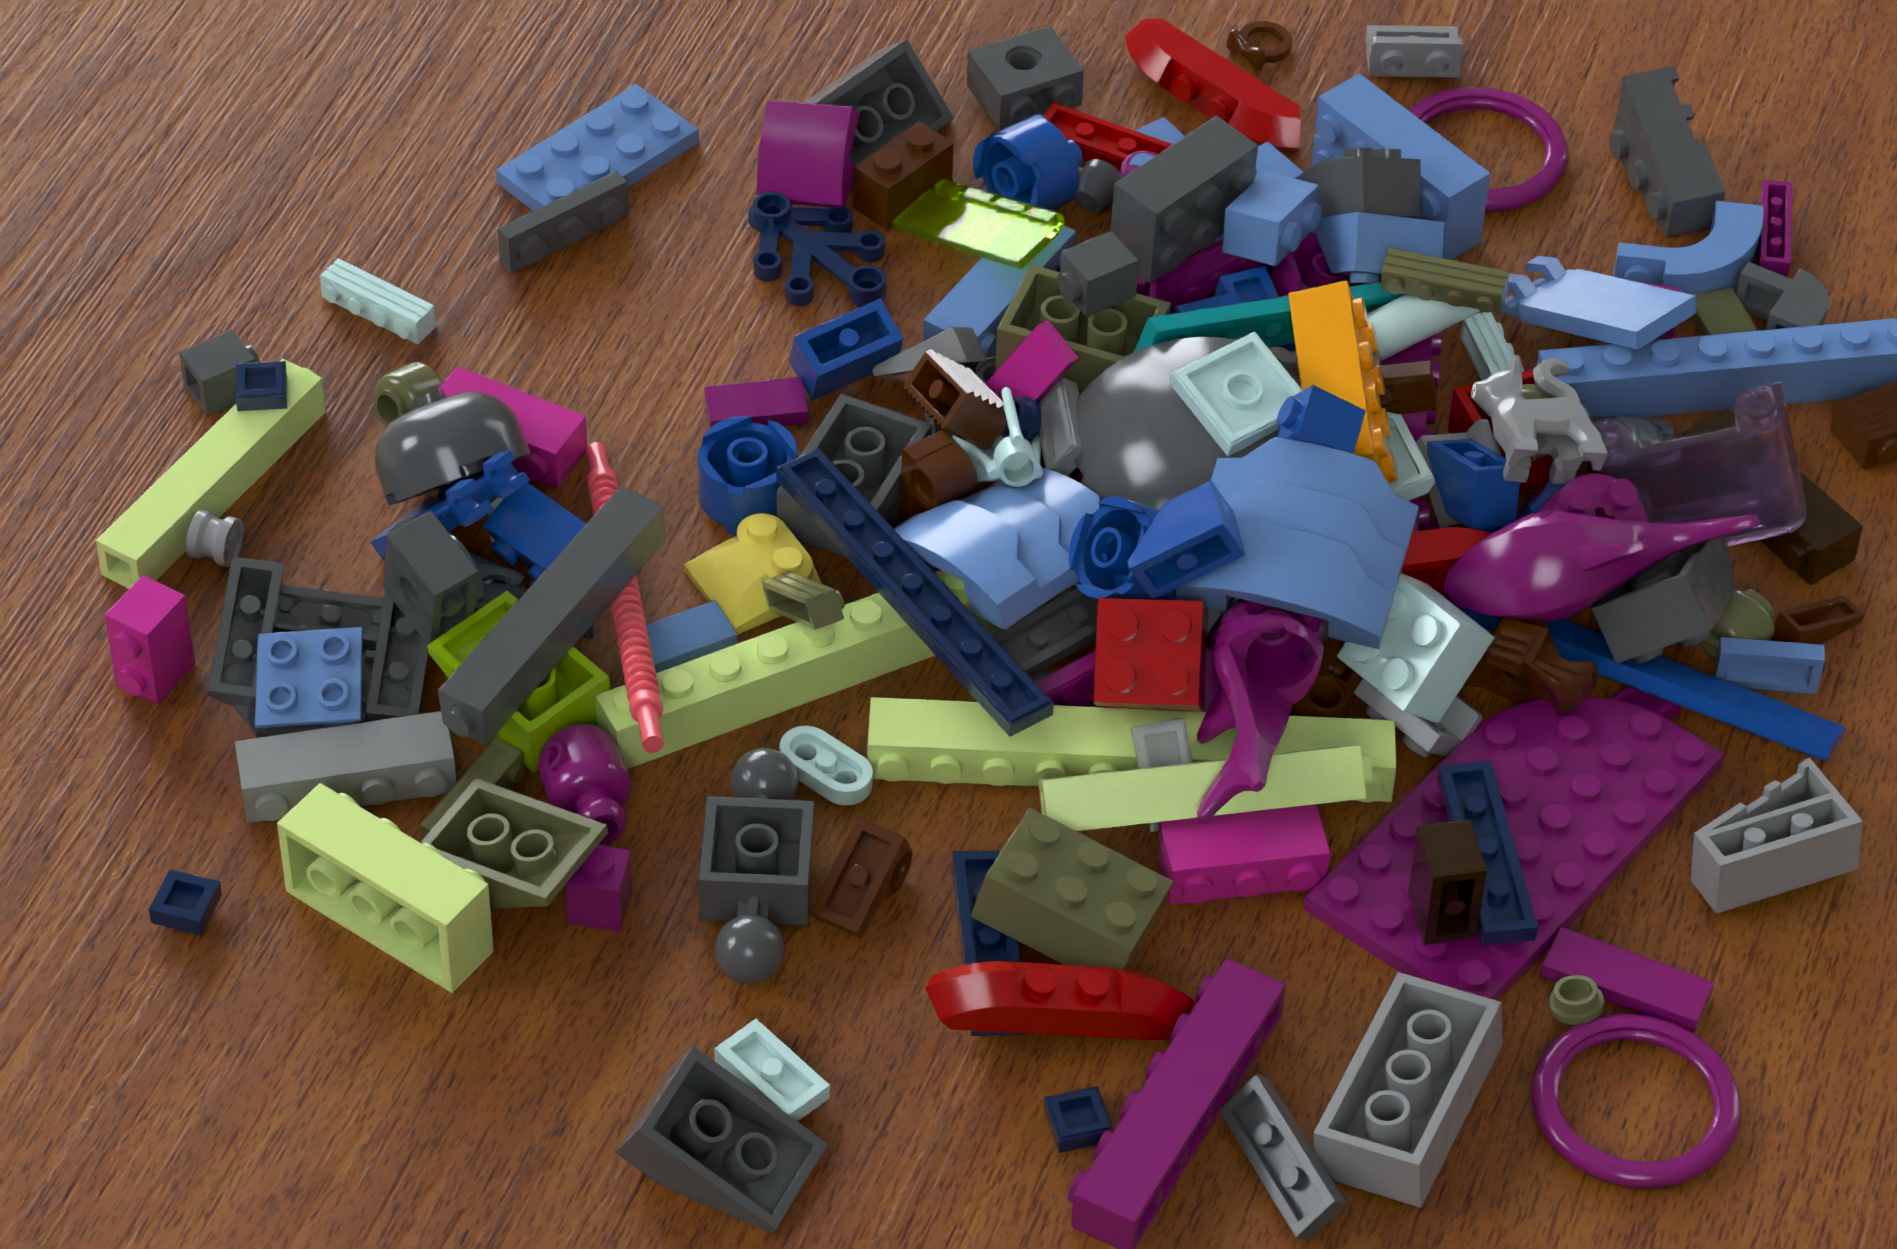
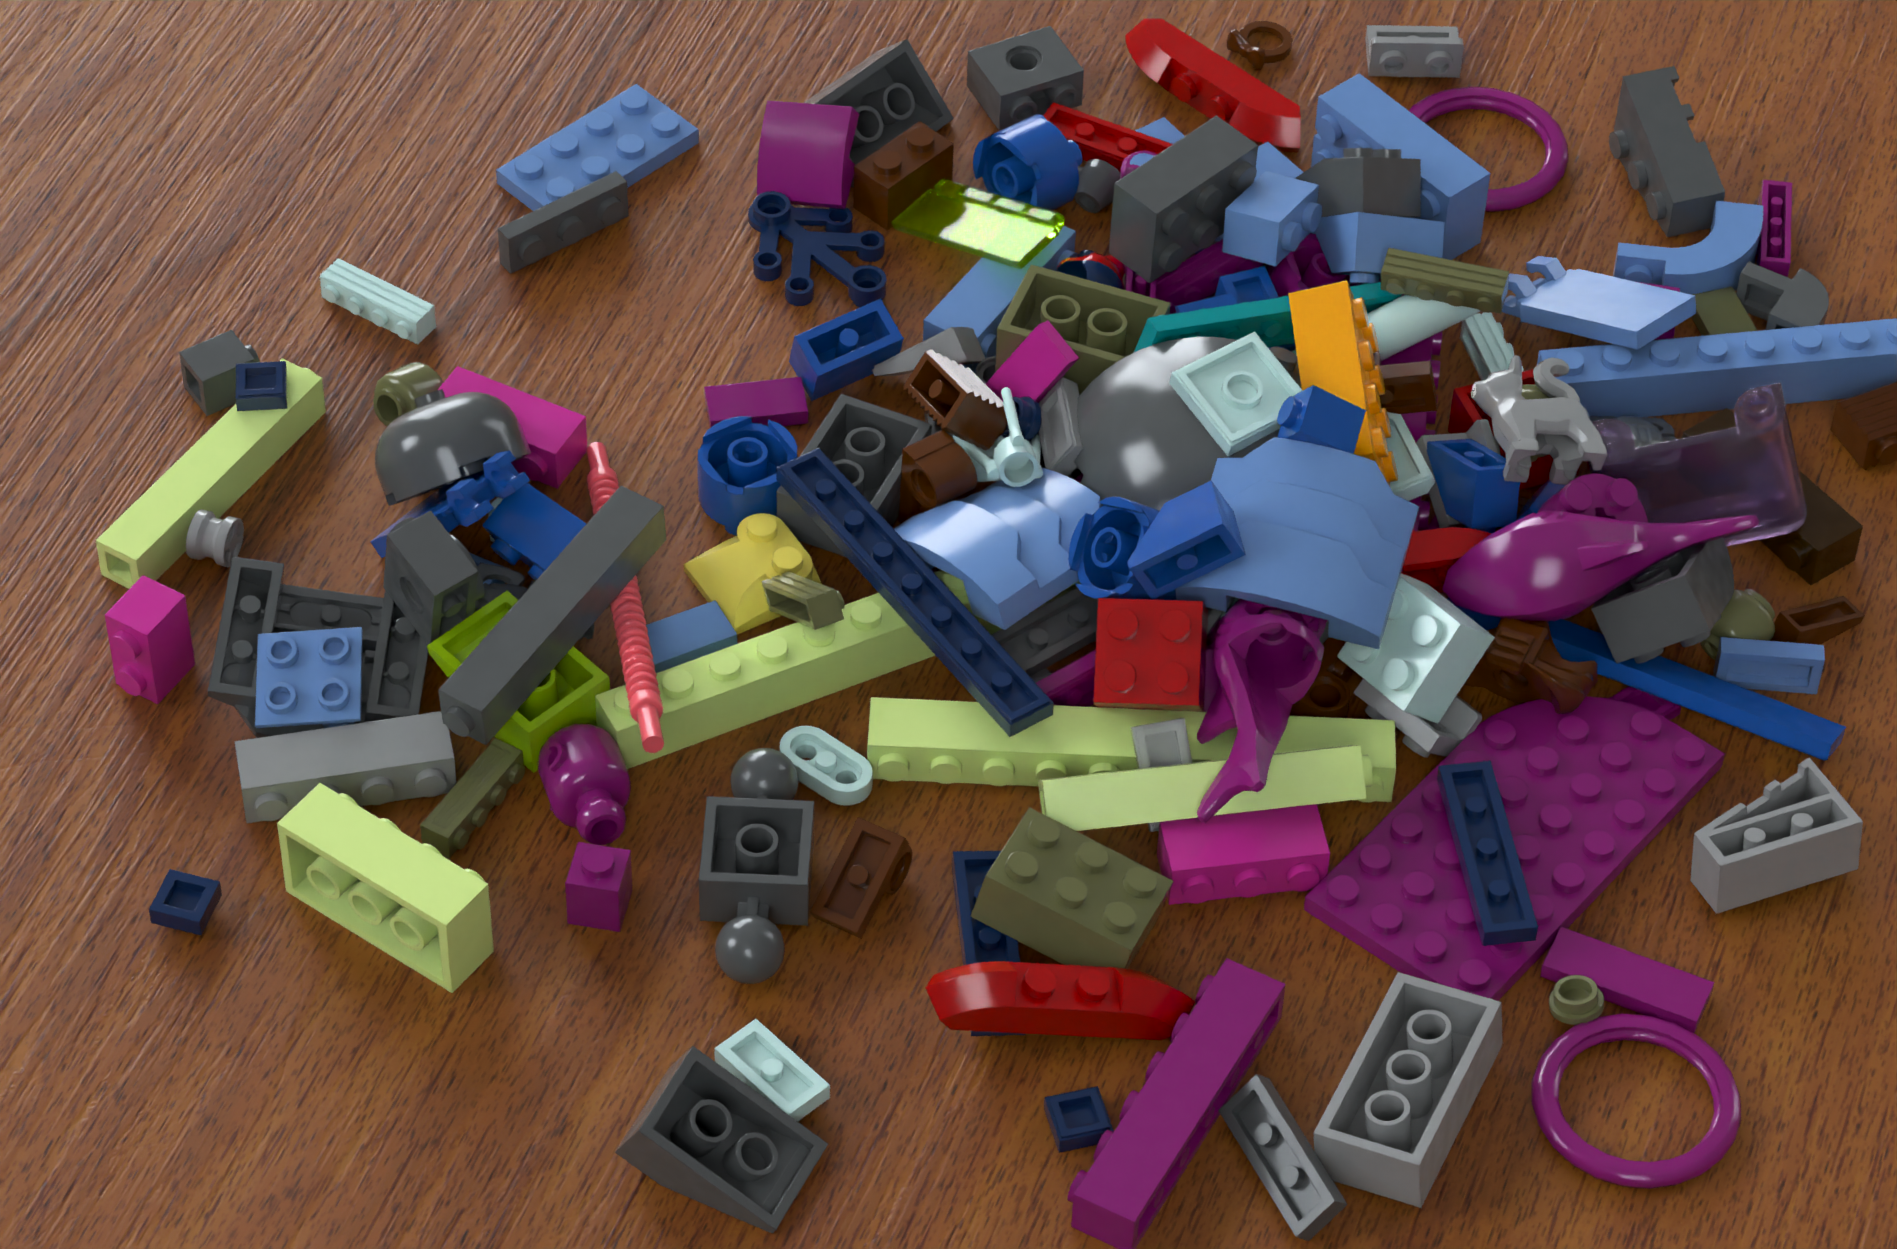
olive slope [420,778,608,909] -> none
dark grey brick [1057,231,1138,317] -> none
dark brown brick [1408,820,1487,945] -> none

